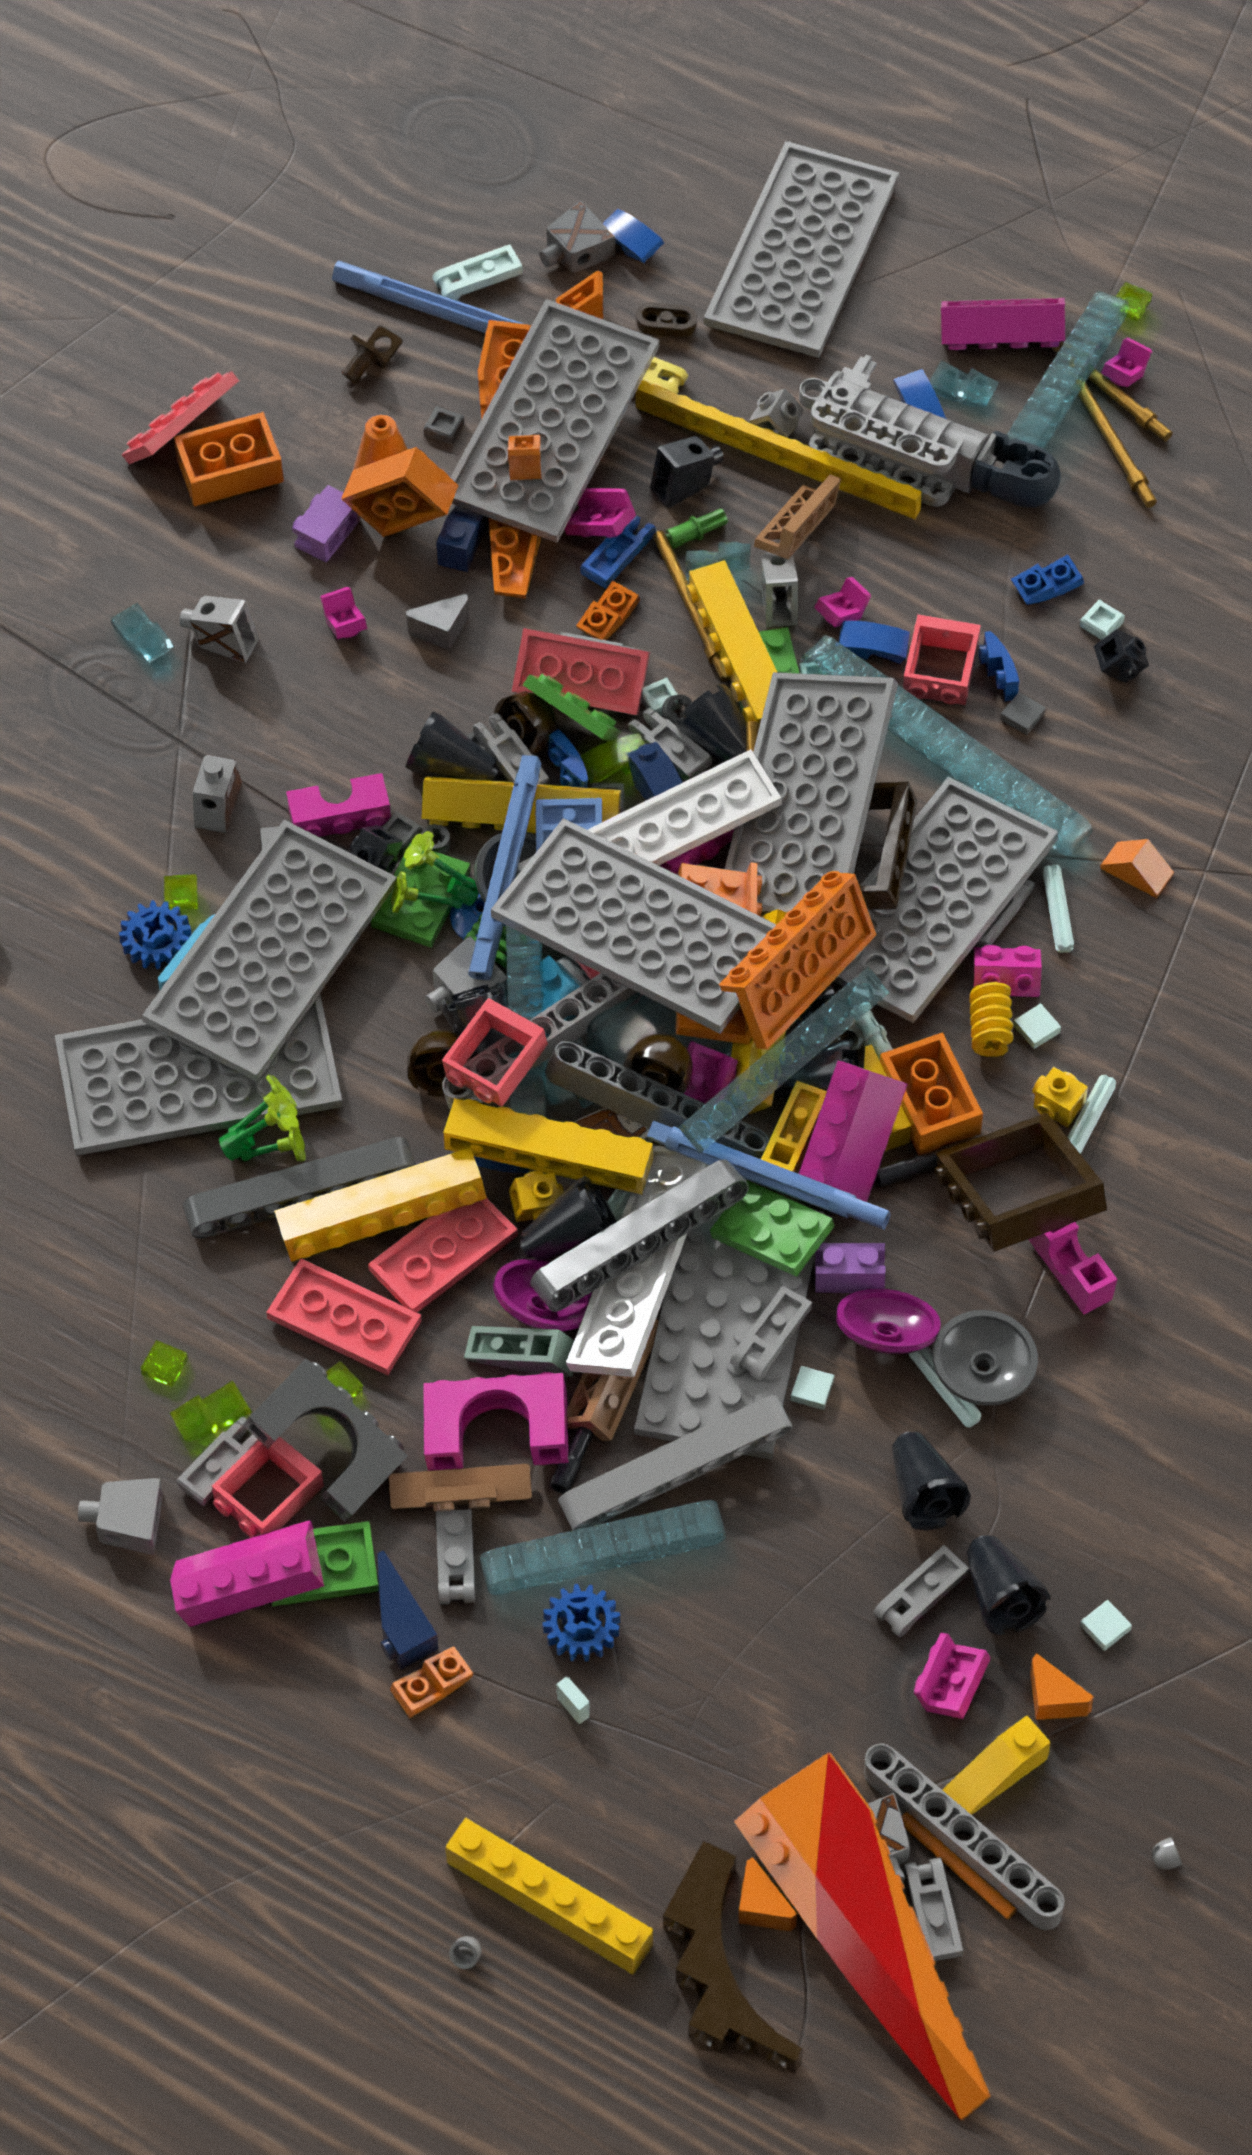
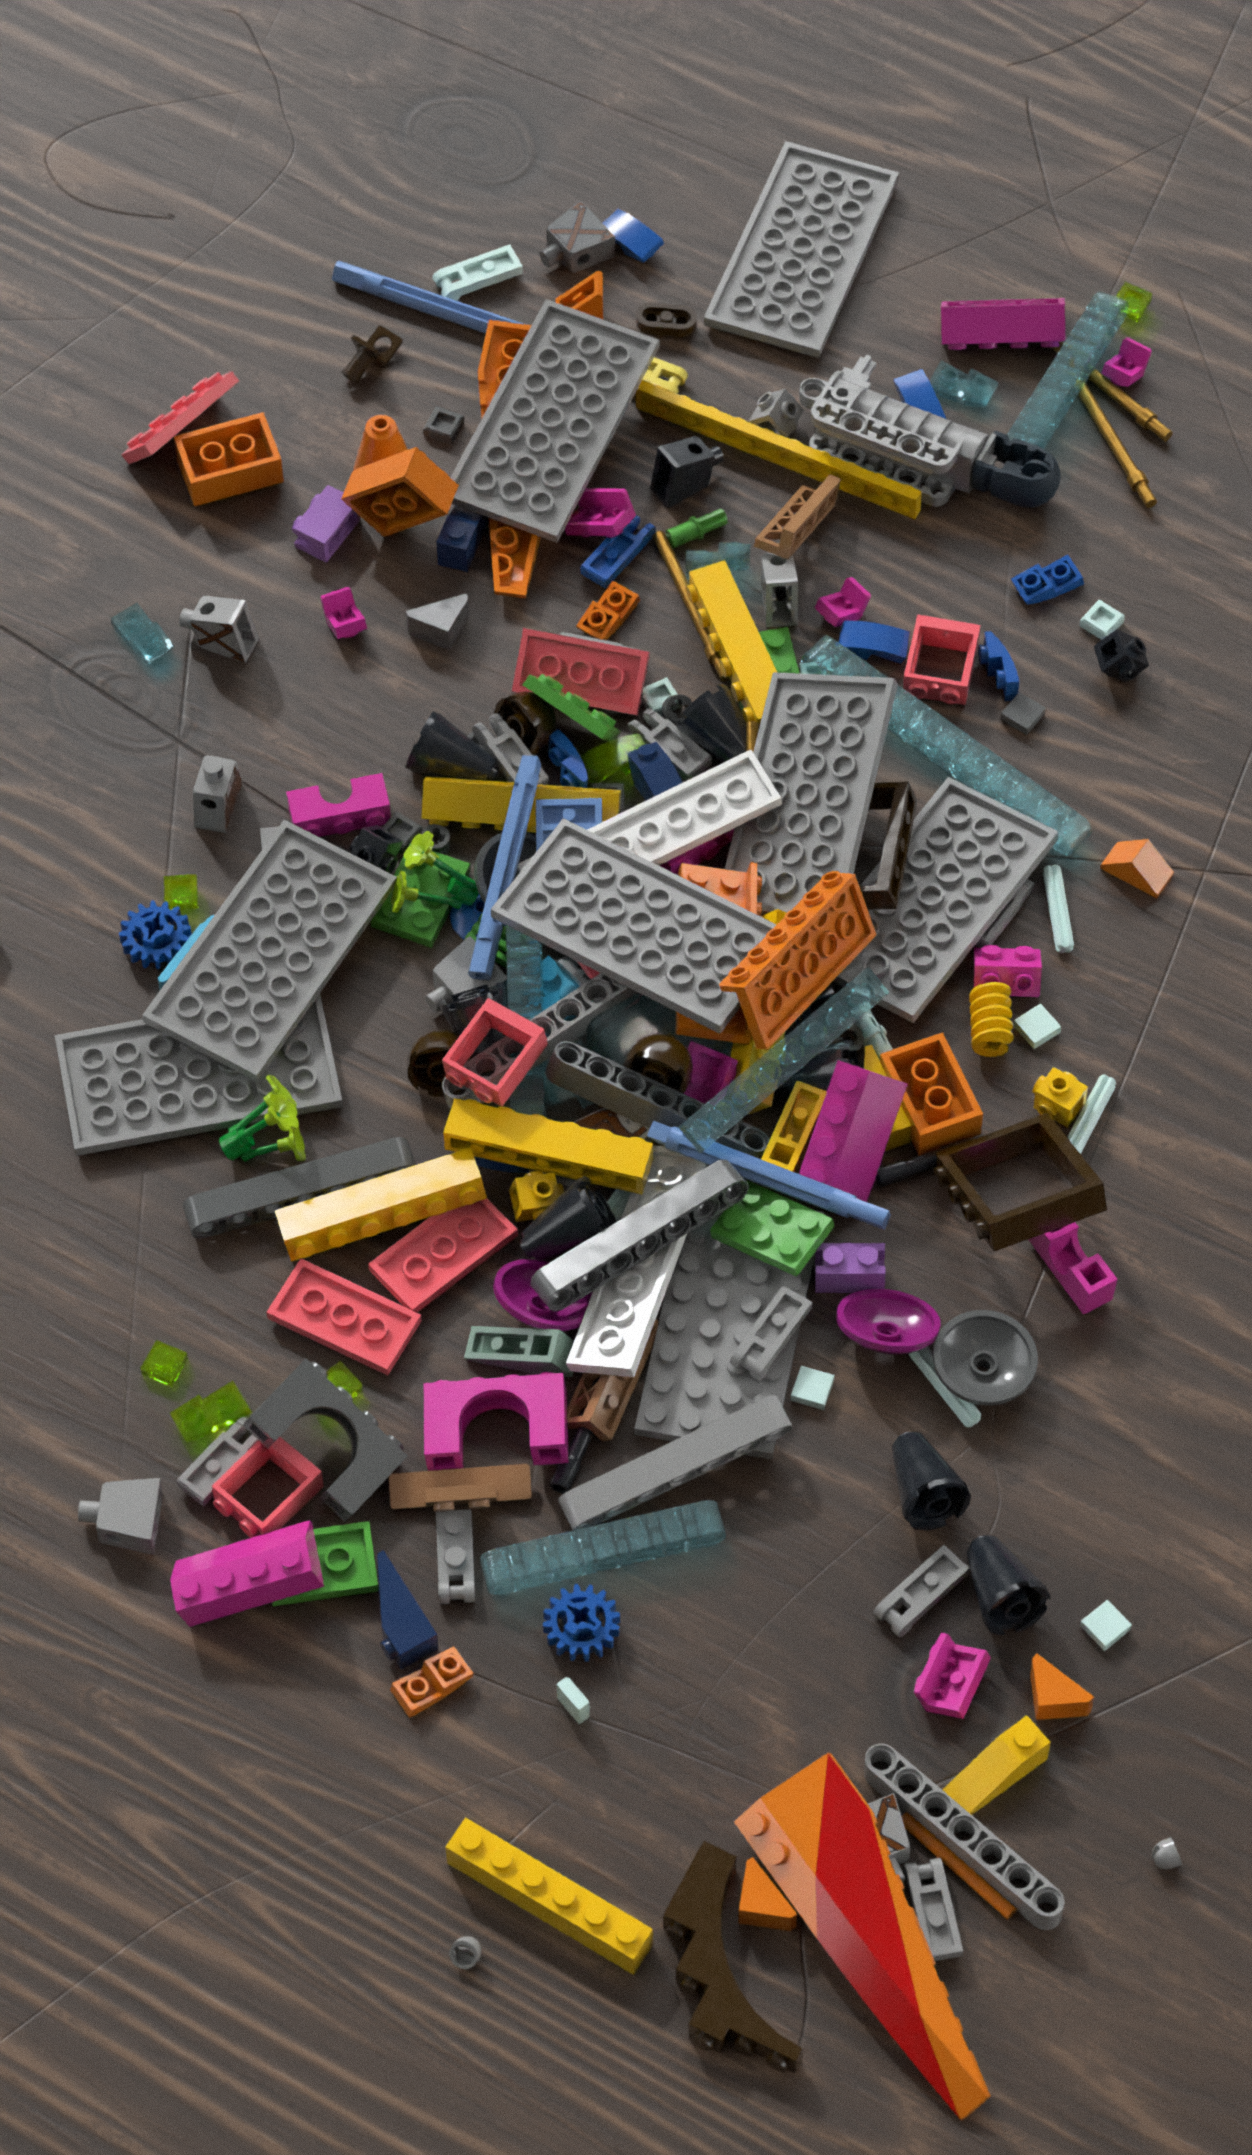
orange slope [508,435,542,480] -> none

